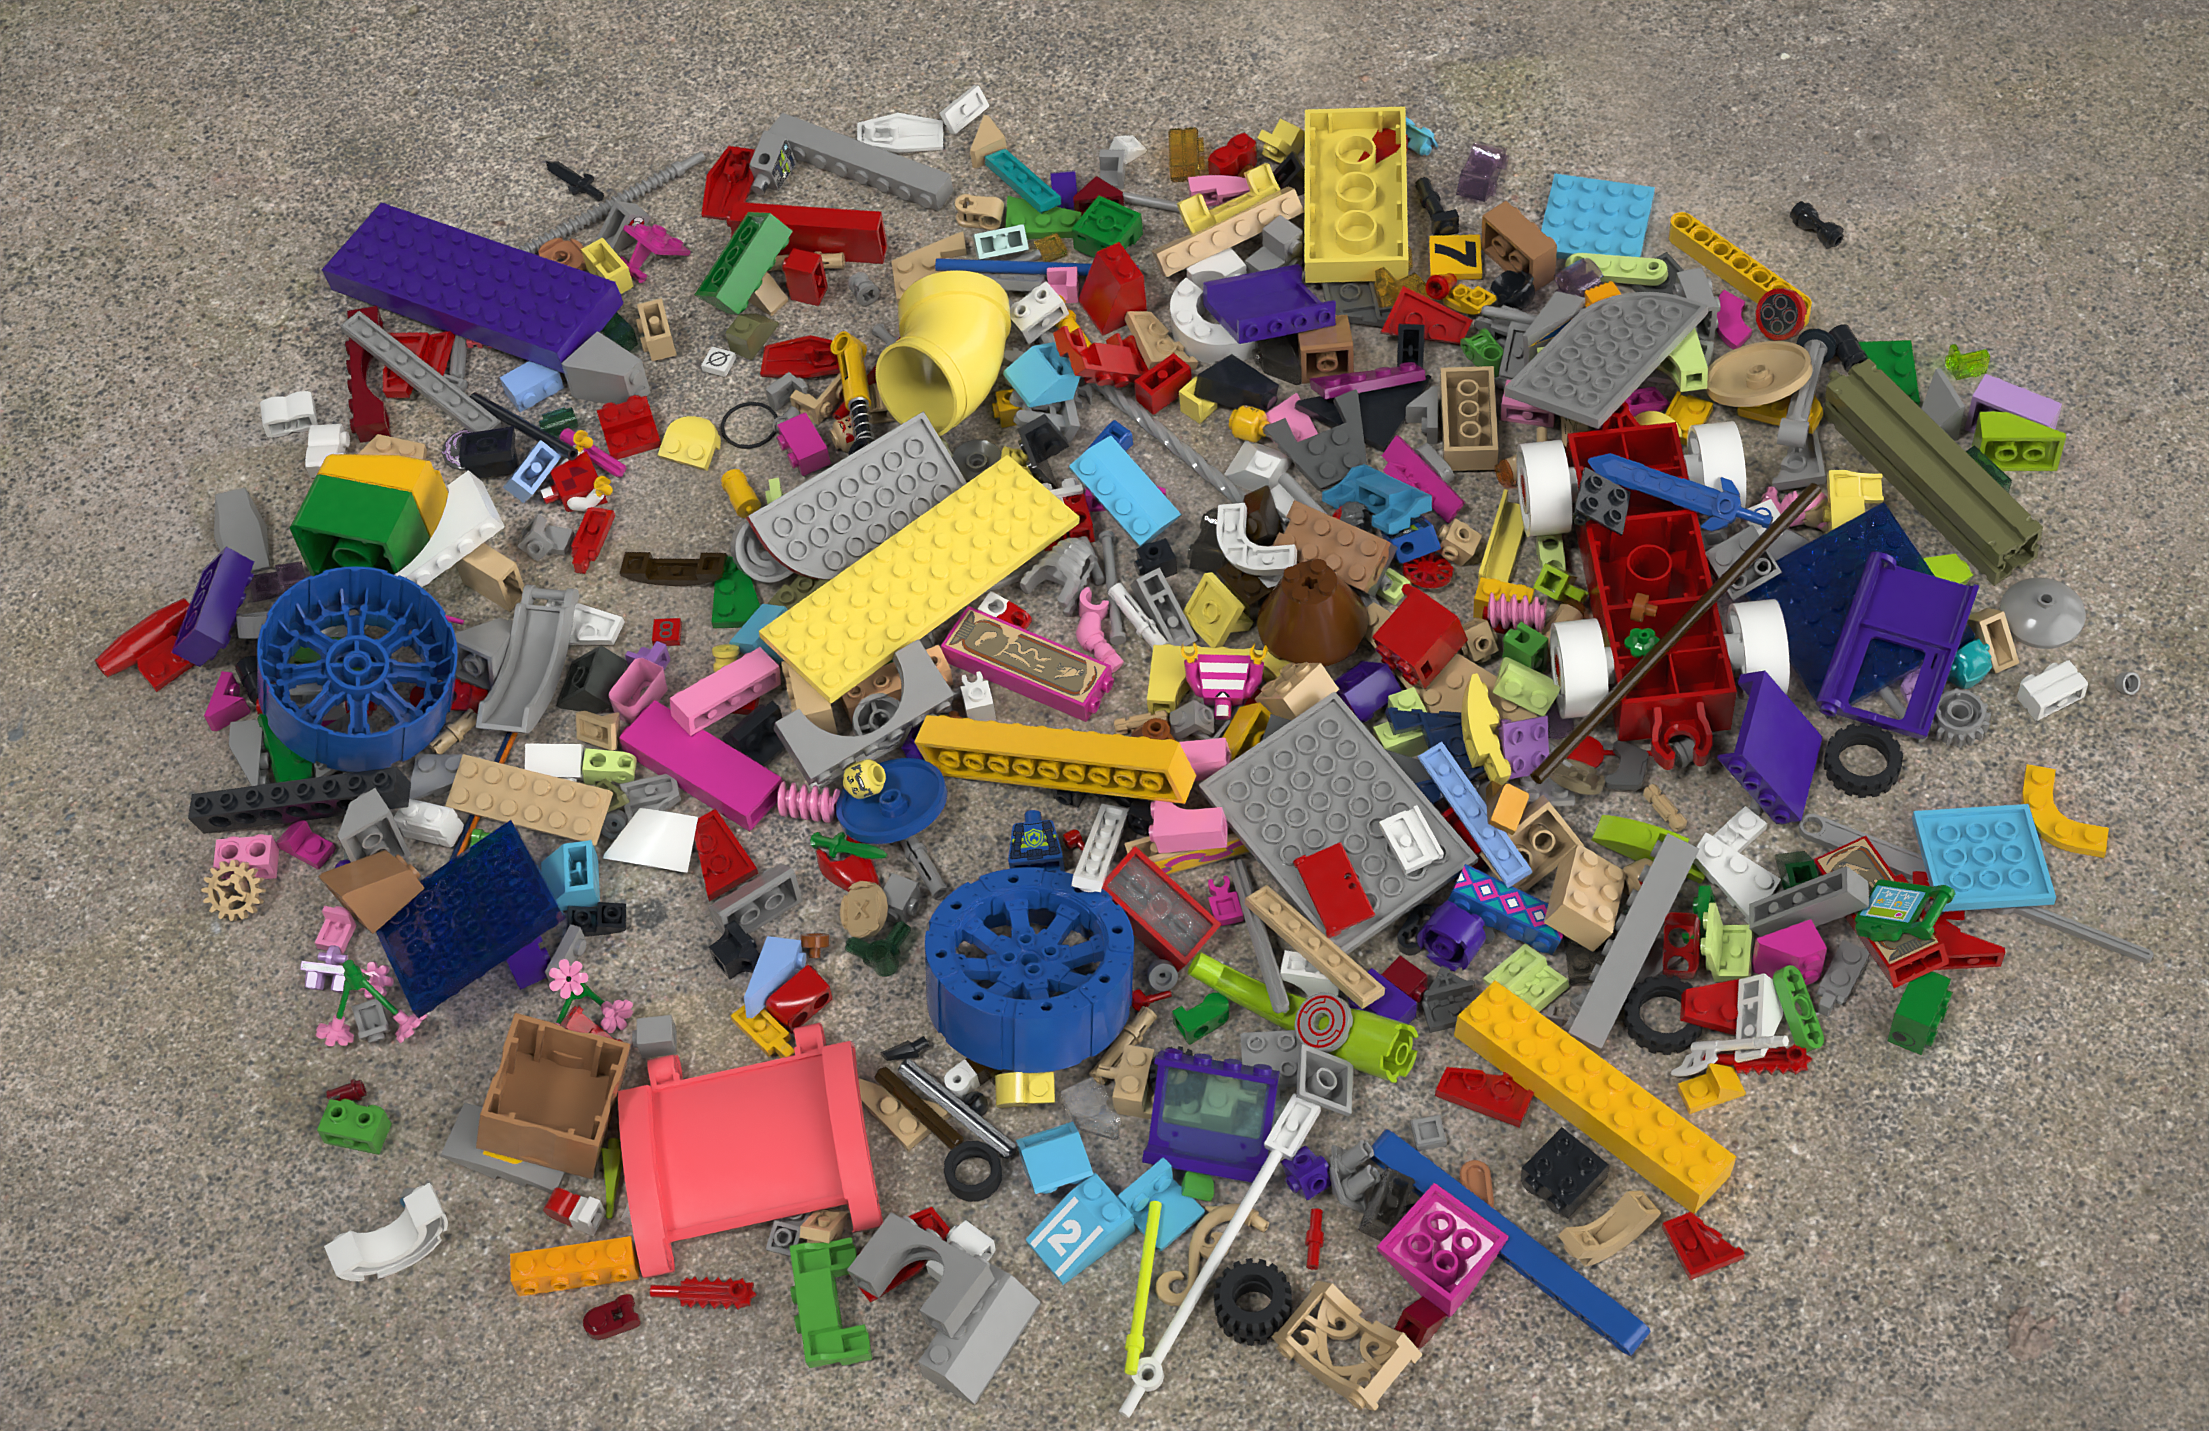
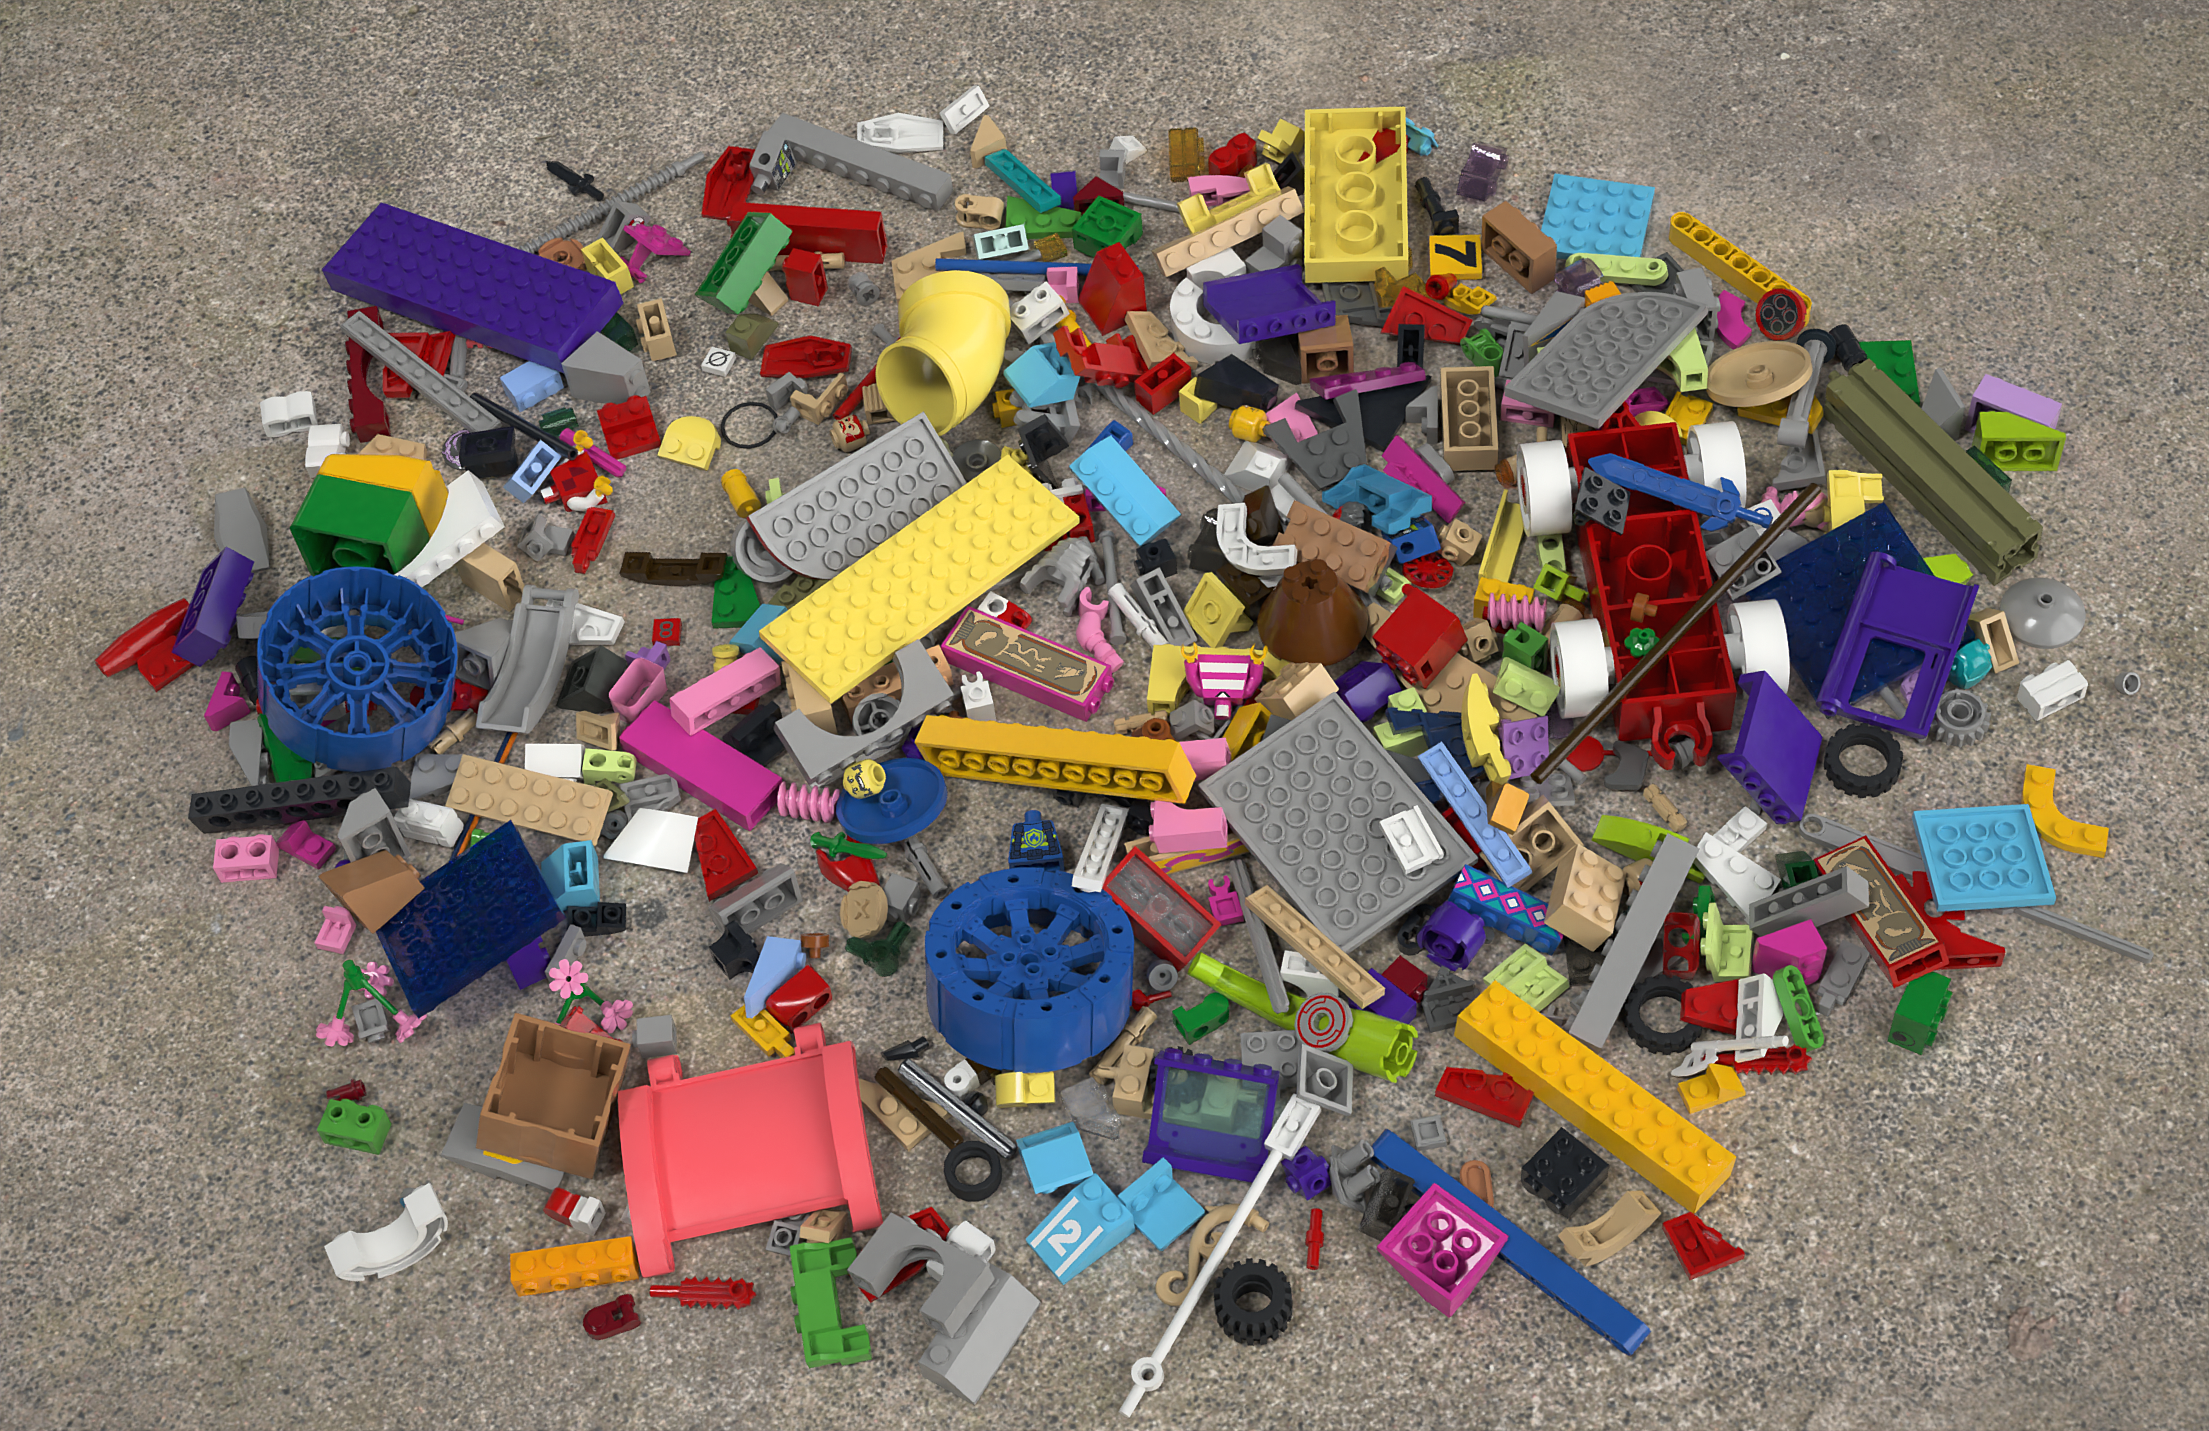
tan gear [201,860,266,921] -> none
clear purple slope [249,561,306,602] -> none
lavender hips [300,945,348,993] -> none
lime piece [601,1138,623,1219] -> none
dark pink brick [776,412,831,477] -> none
yellow piece [831,331,875,456] -> none
red hand [1063,829,1086,851] -> none
neon yellow bar [1124,1201,1162,1375] -> none
bright green tile [1181,1171,1214,1202] -> none
tan fence [1272,1281,1423,1411] -> none
red door [1293,842,1375,938] -> none
dark red brick [1394,1296,1447,1350] -> none
black piece [1490,270,1535,311] -> none
dark tan tile [1549,759,1605,795] -> none
black piece [1790,201,1844,249] -> none
green piece [1855,879,1956,942] -> none
clear neon green bracket [1945,344,1990,380] -> none

